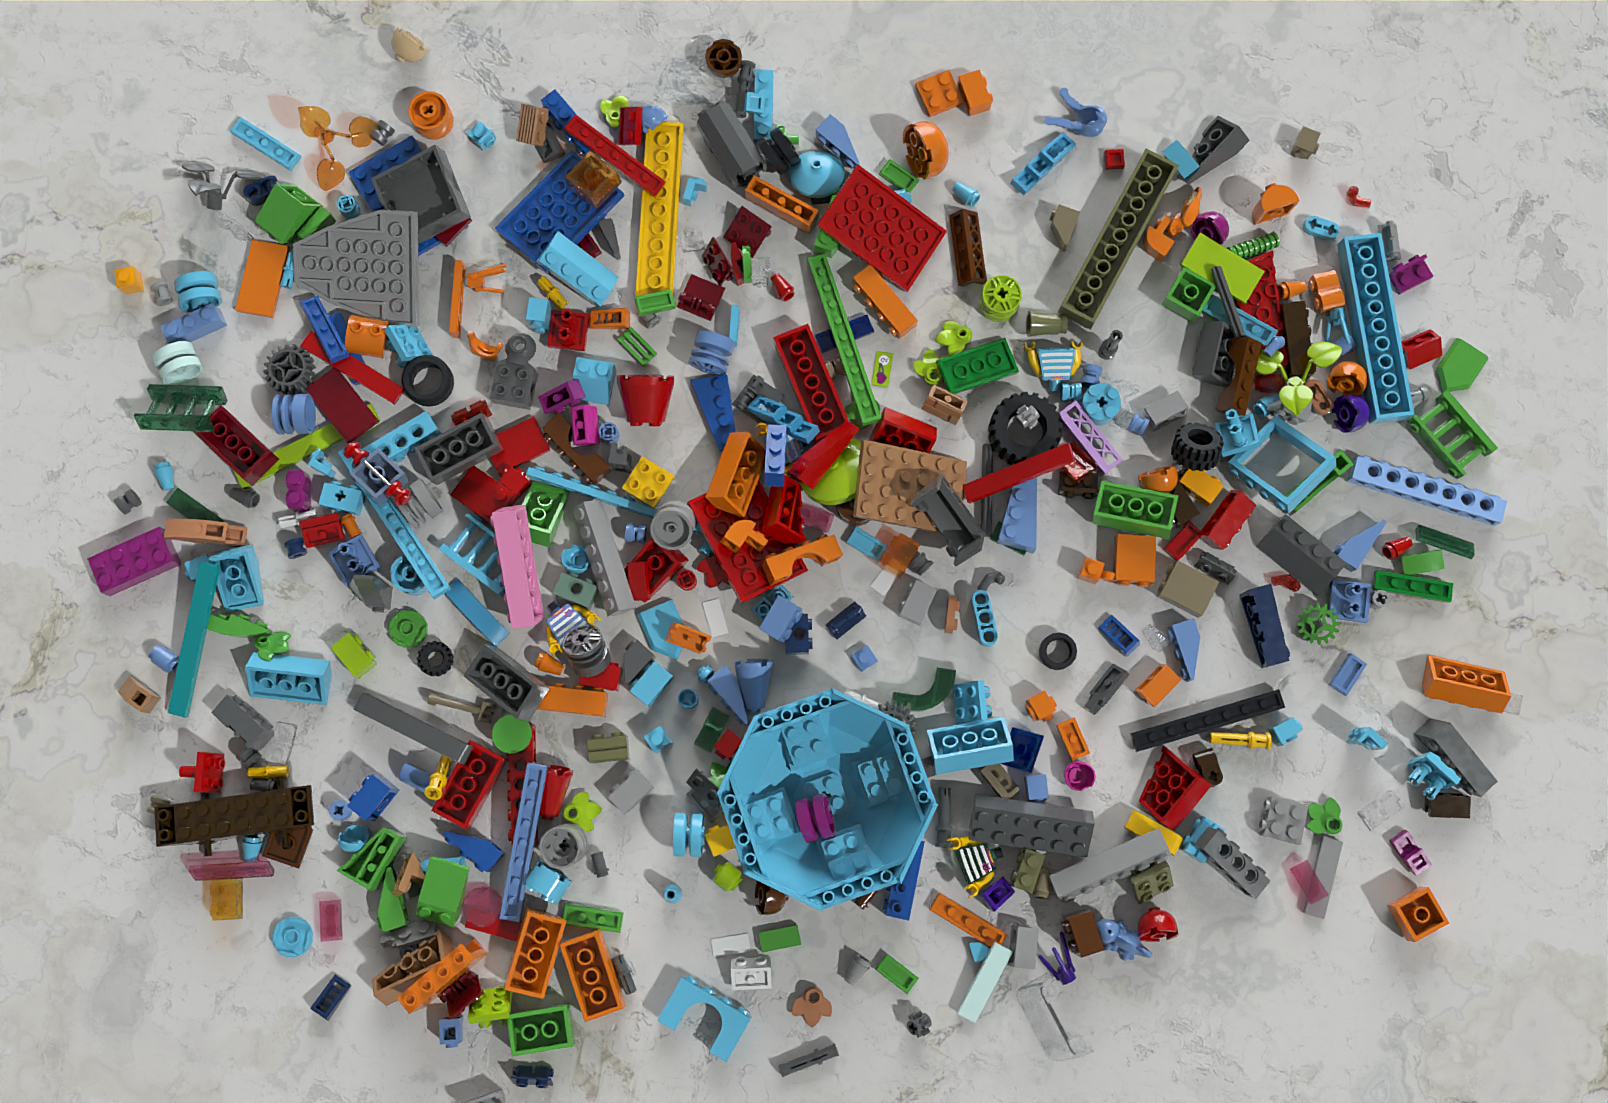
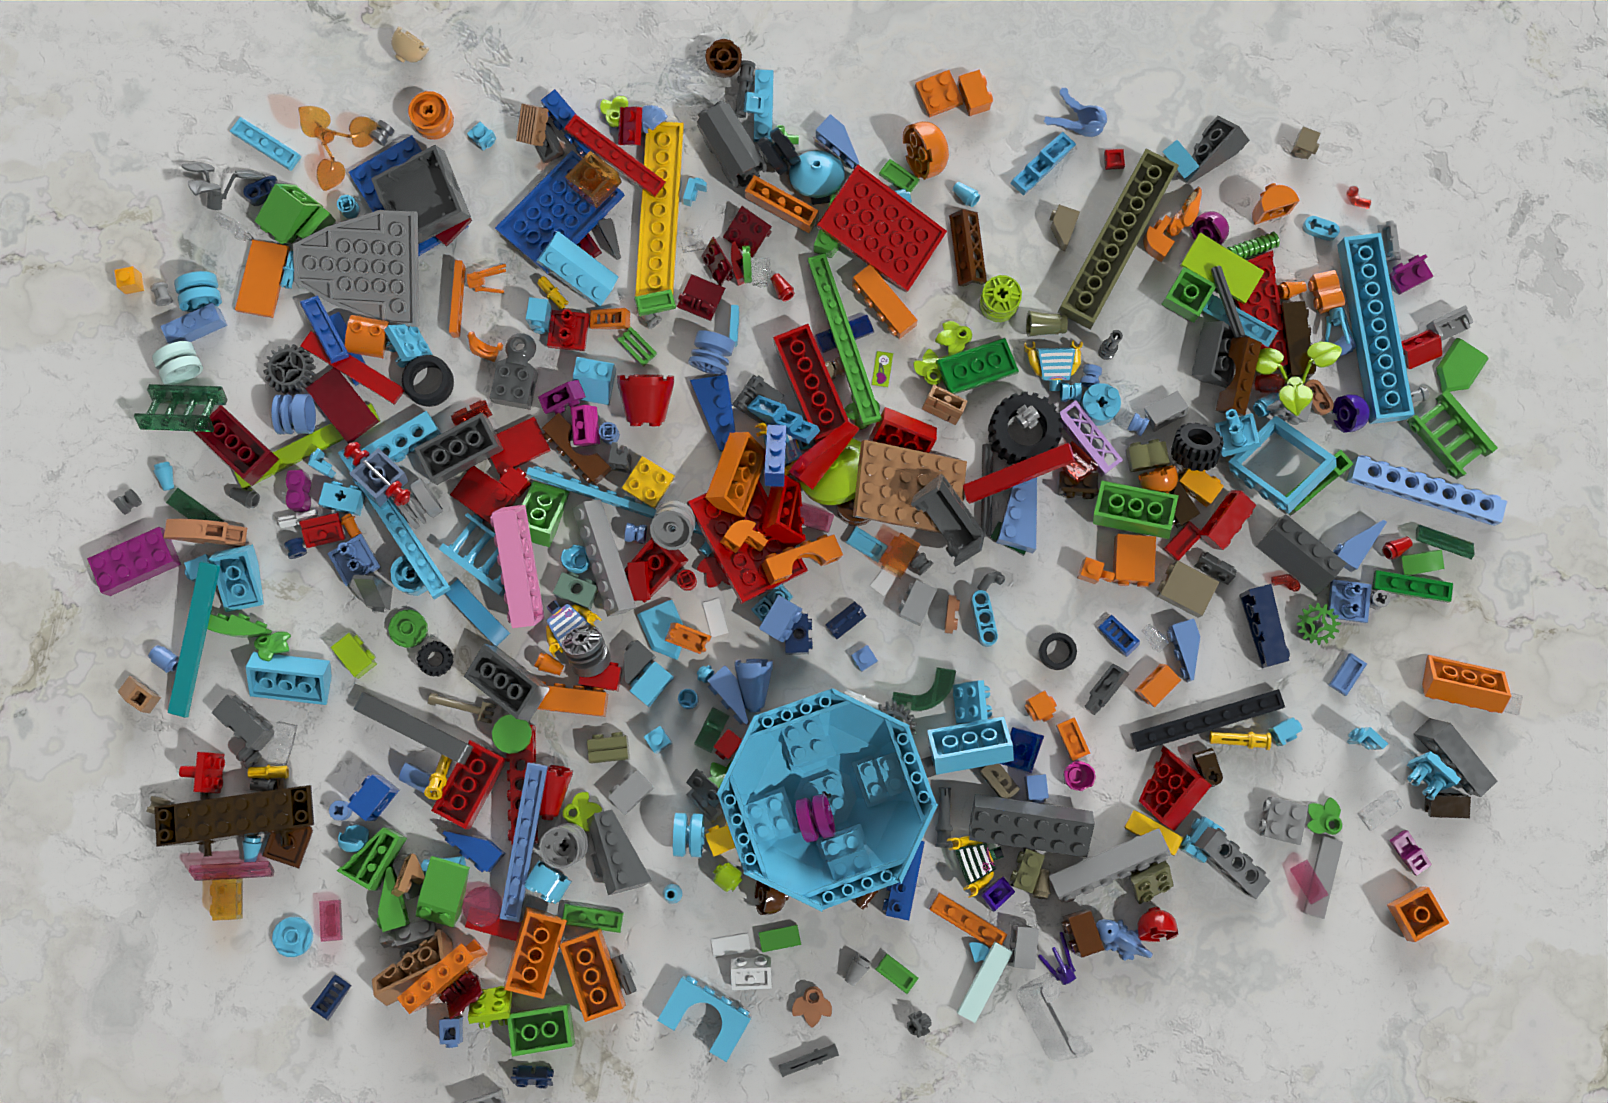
medium blue arm [1263,336,1285,357] -> none
orange cylinder [1327,362,1368,396] -> none
none -> dark grey wedge [587,809,652,896]
none -> olive brick [1125,439,1170,472]
none -> light grey hinge [1426,305,1473,341]

